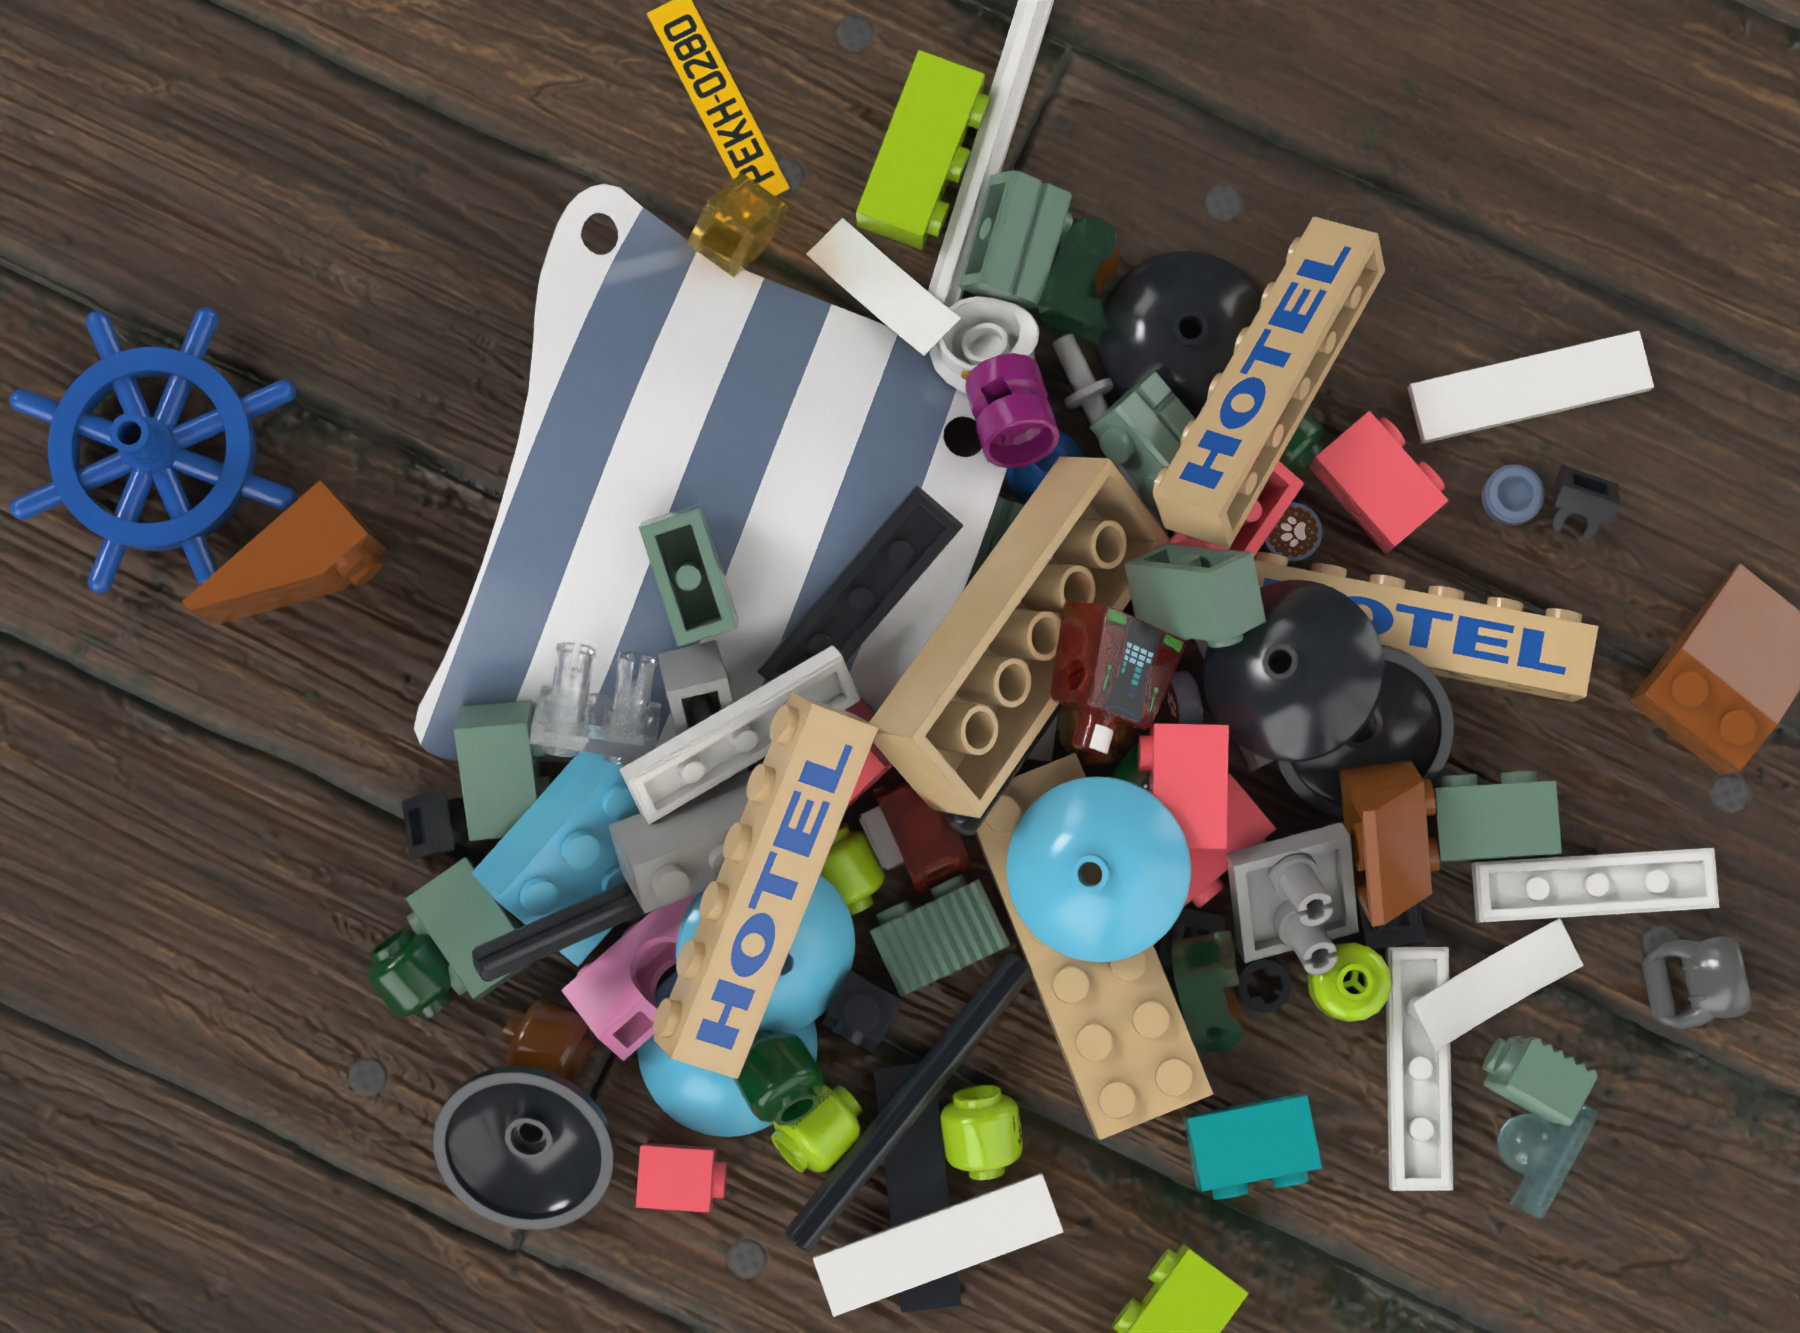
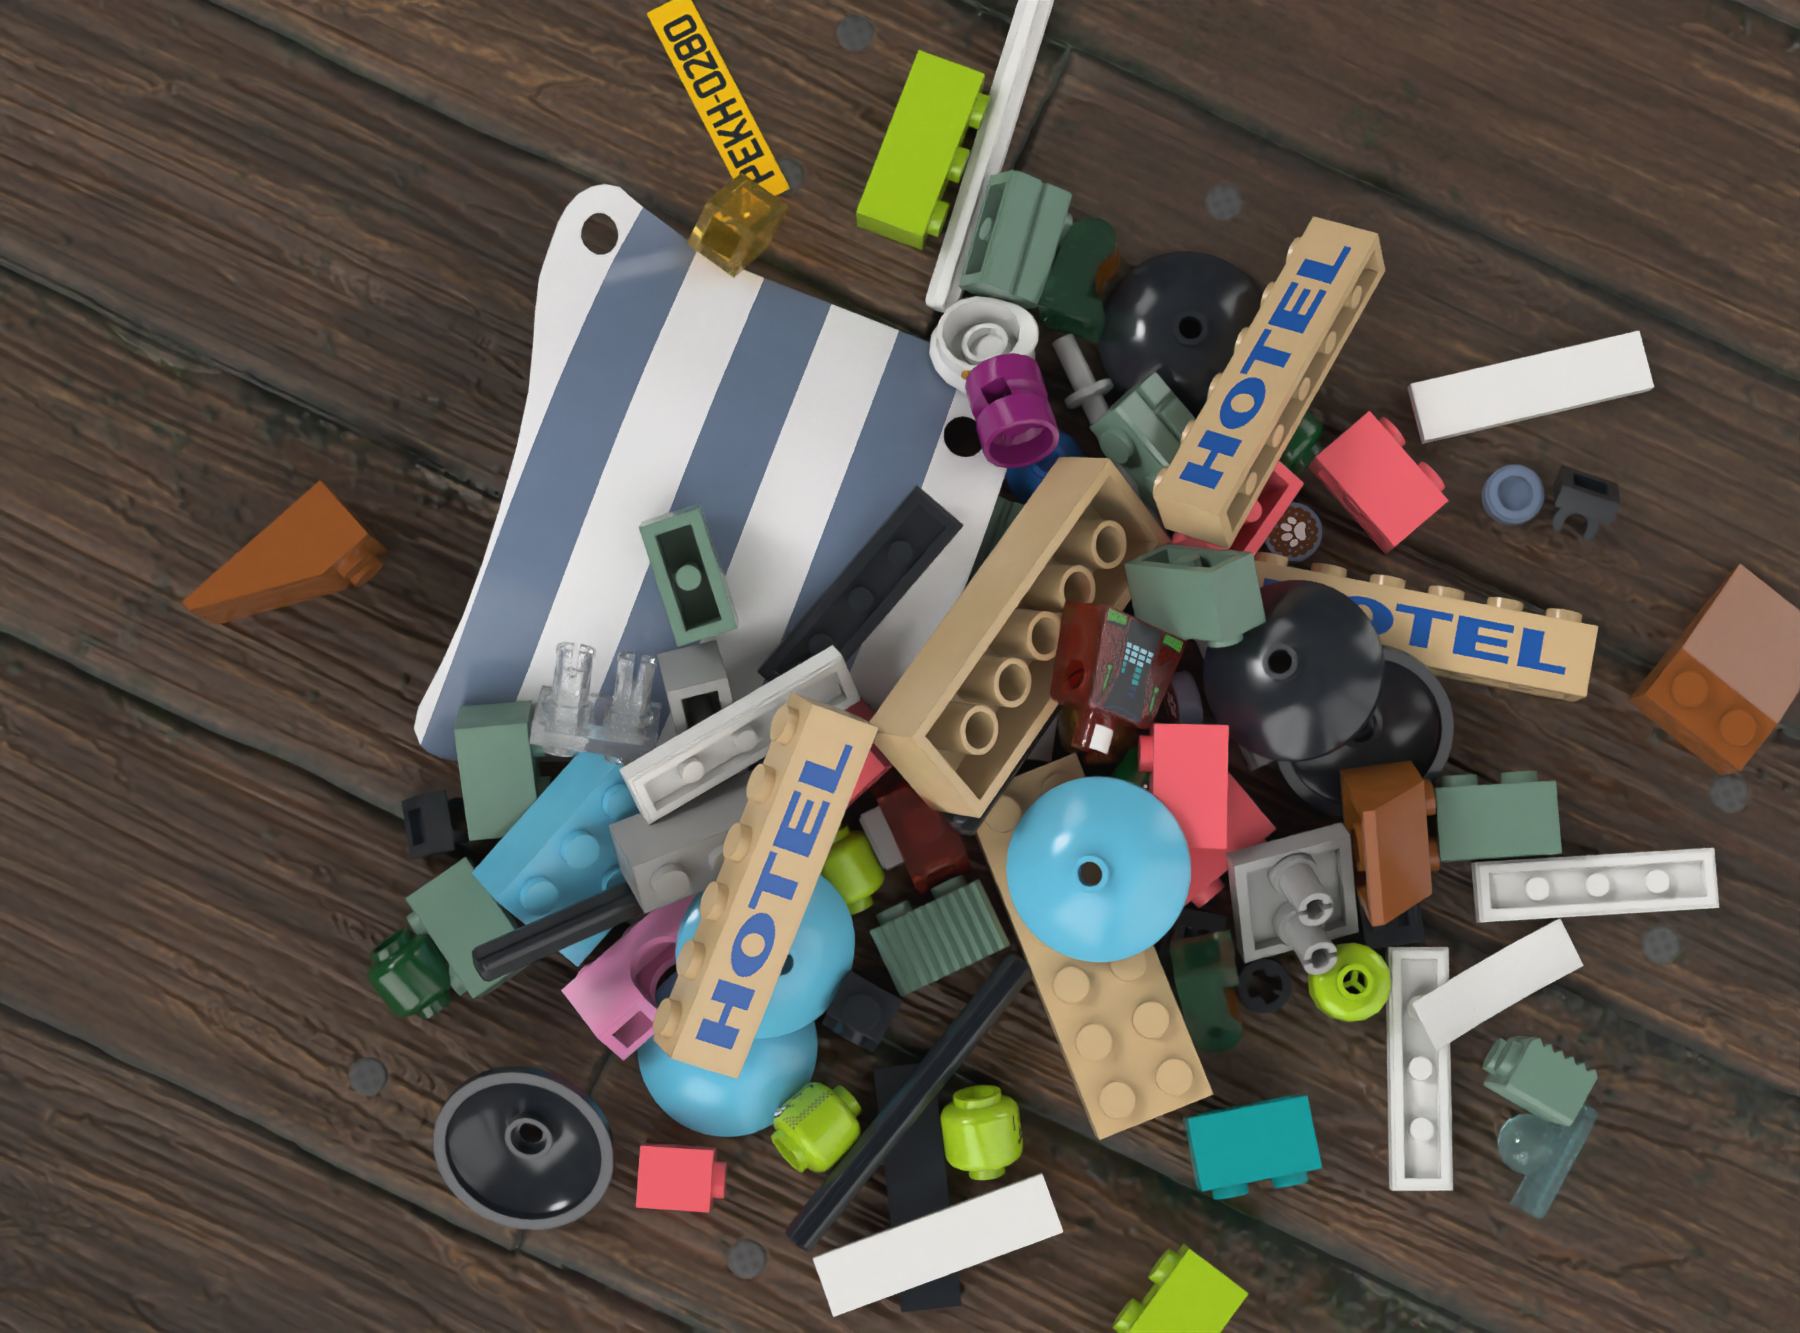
blue piece [9,307,298,594] -> none
reddish brown head [500,999,595,1083] -> none
dark green head [733,1031,824,1126] -> none
white sticker [806,218,961,356] -> none
dark grey piece [1641,936,1752,1030] -> none

